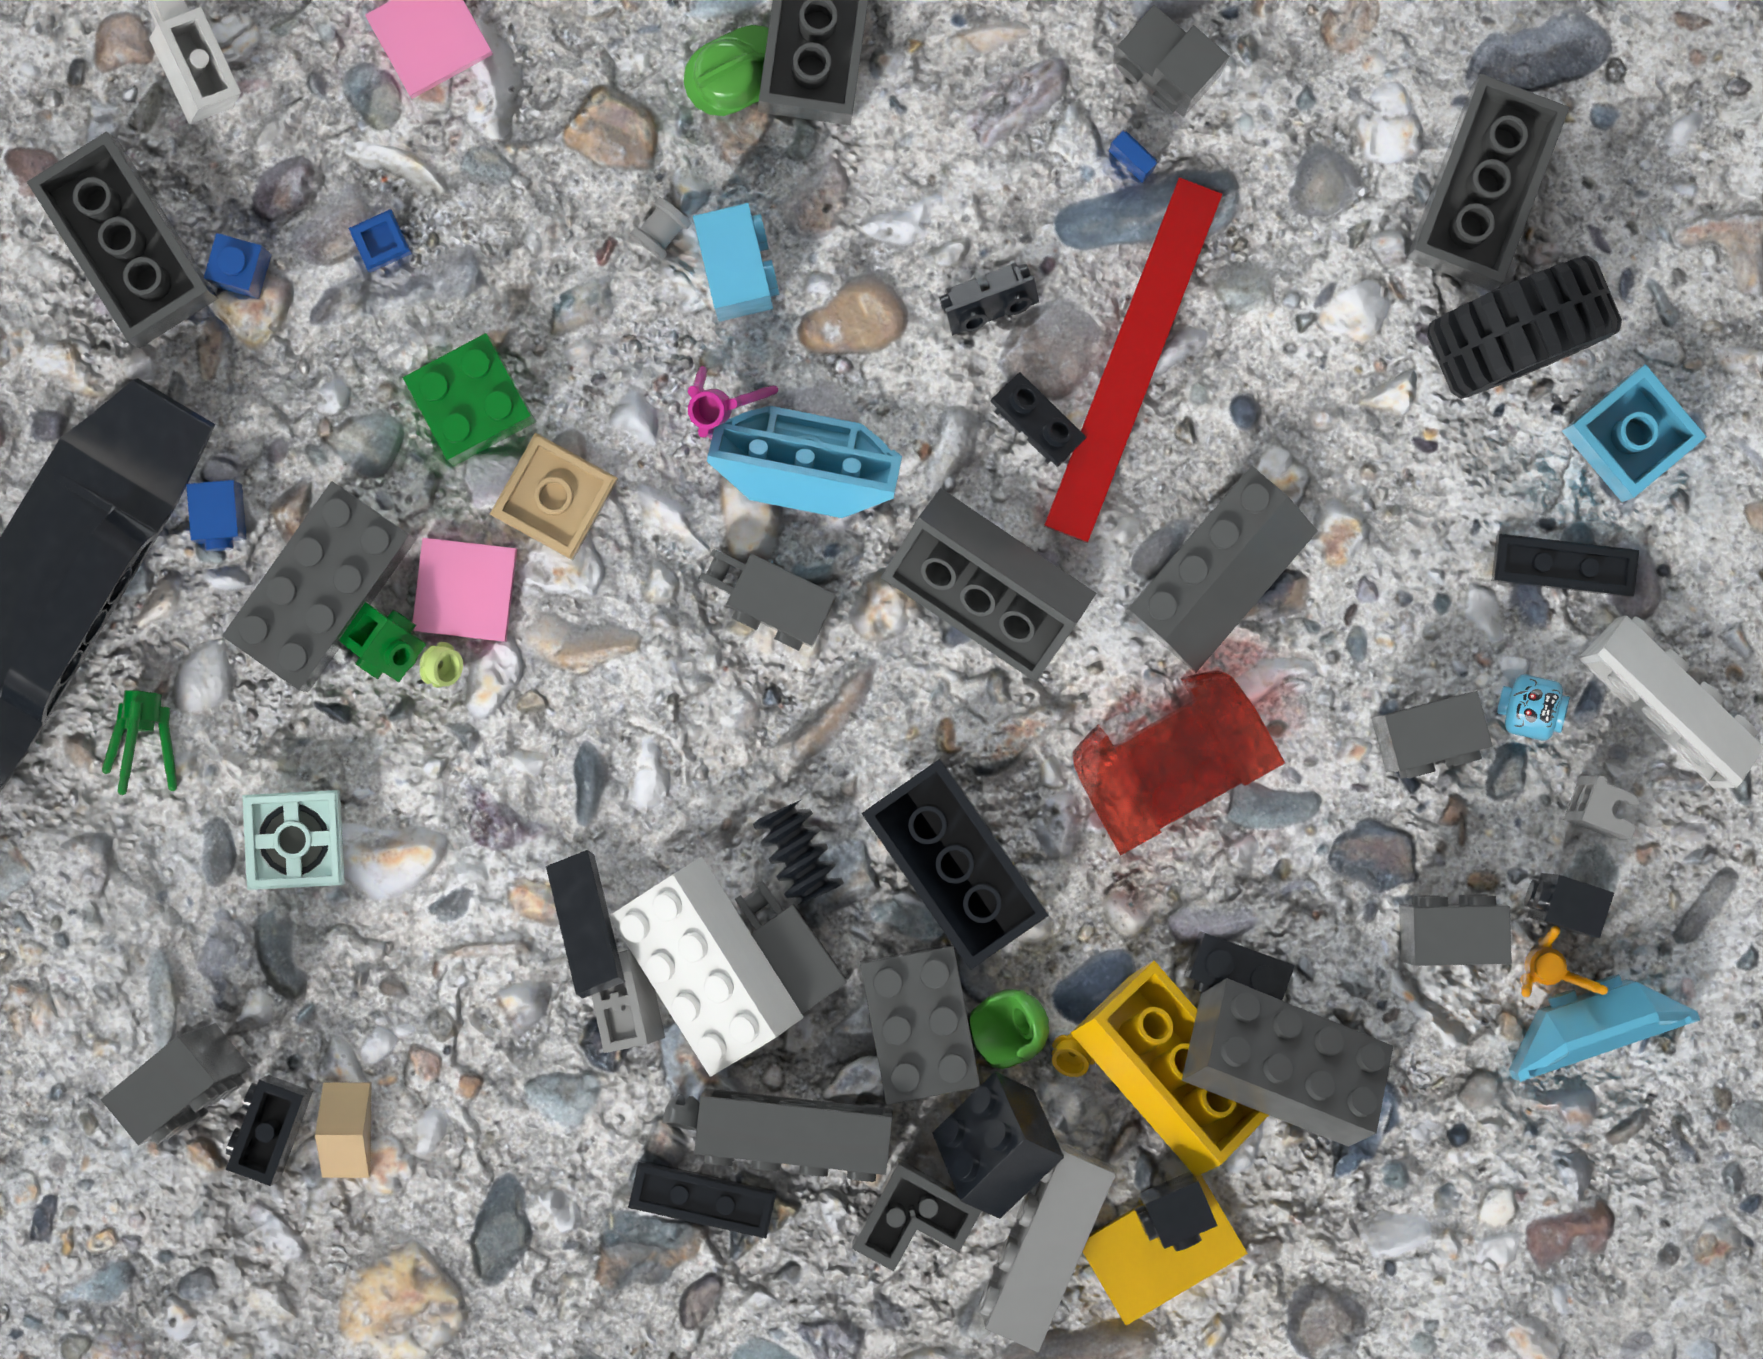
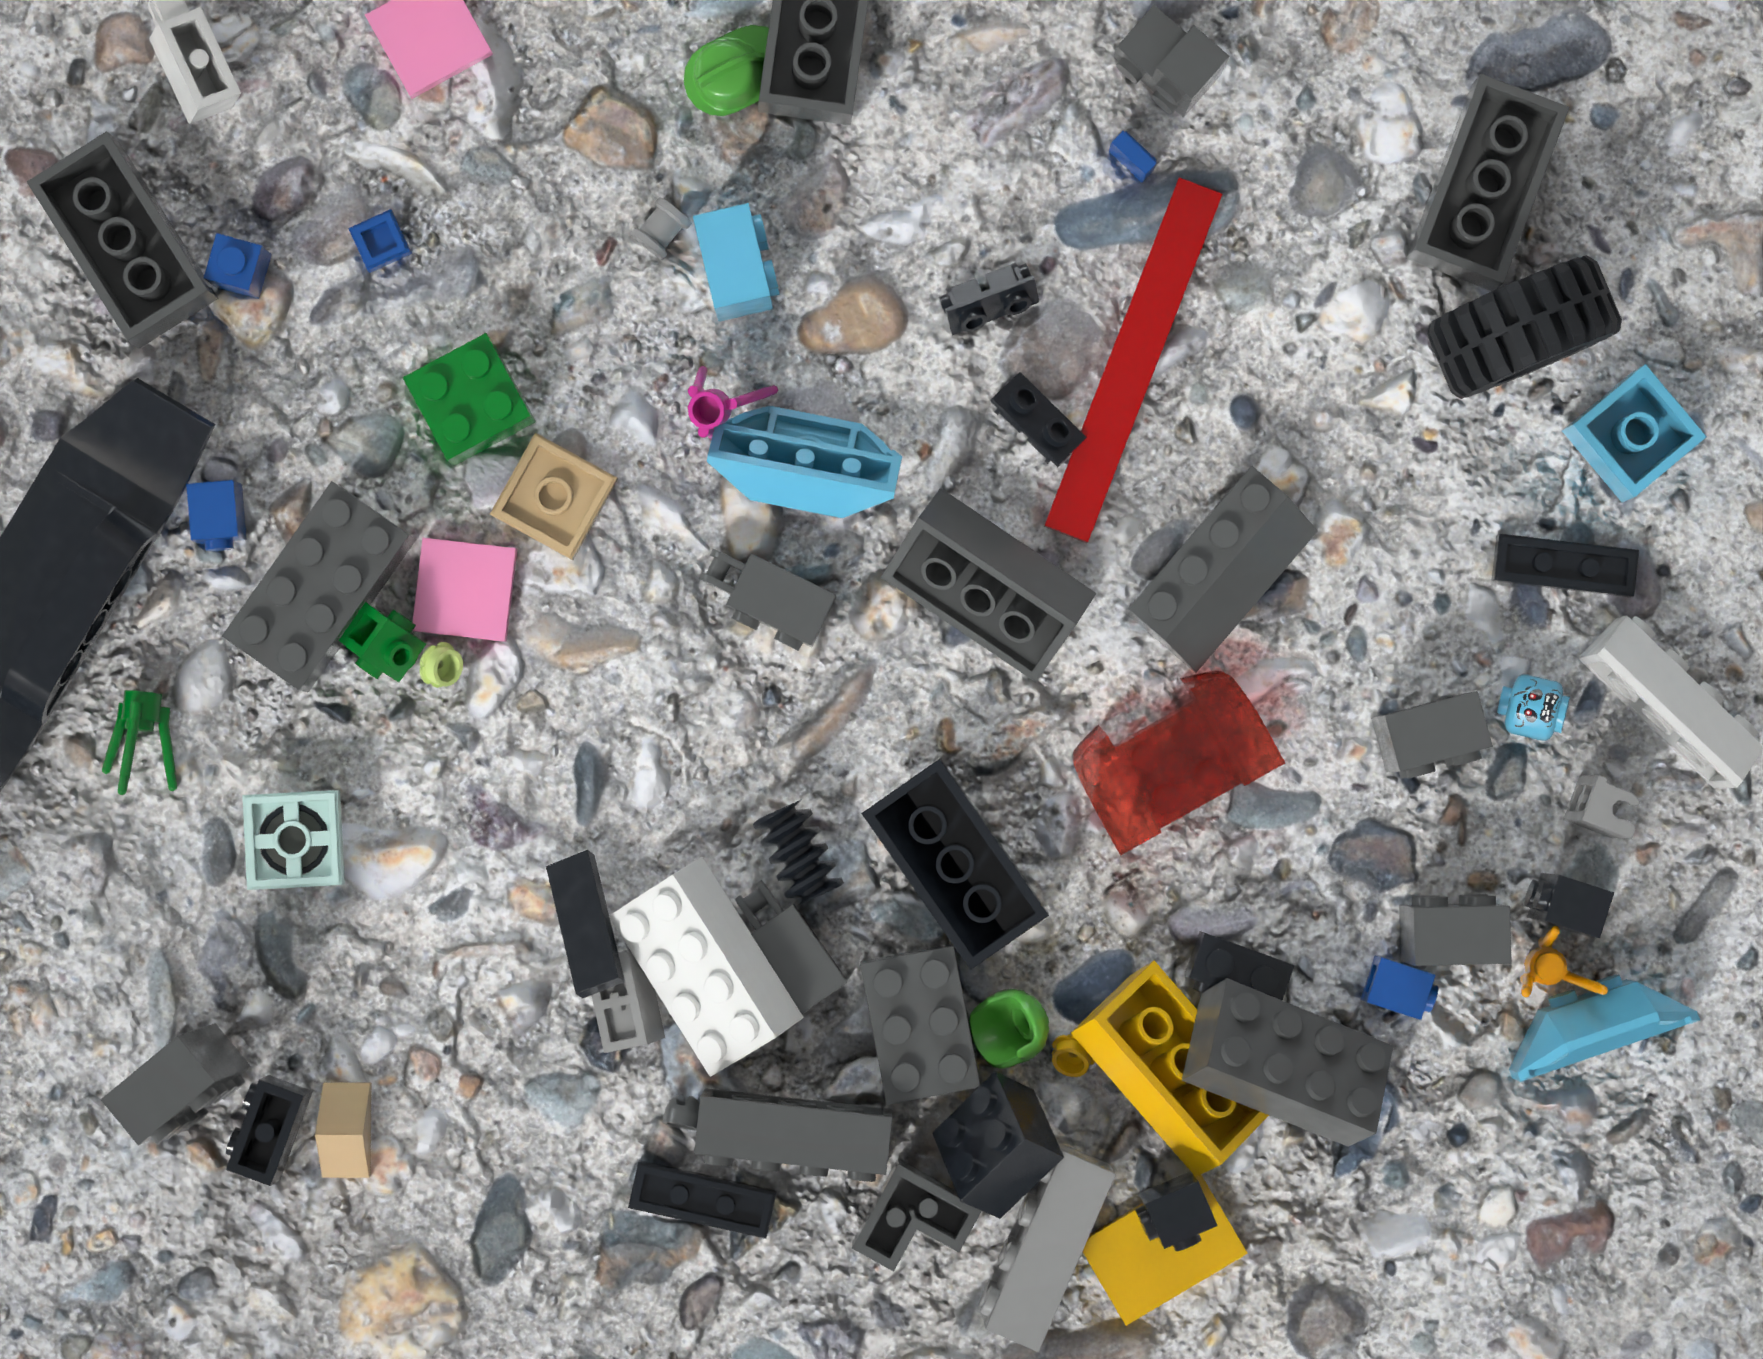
none -> blue brick [1360,955,1439,1020]

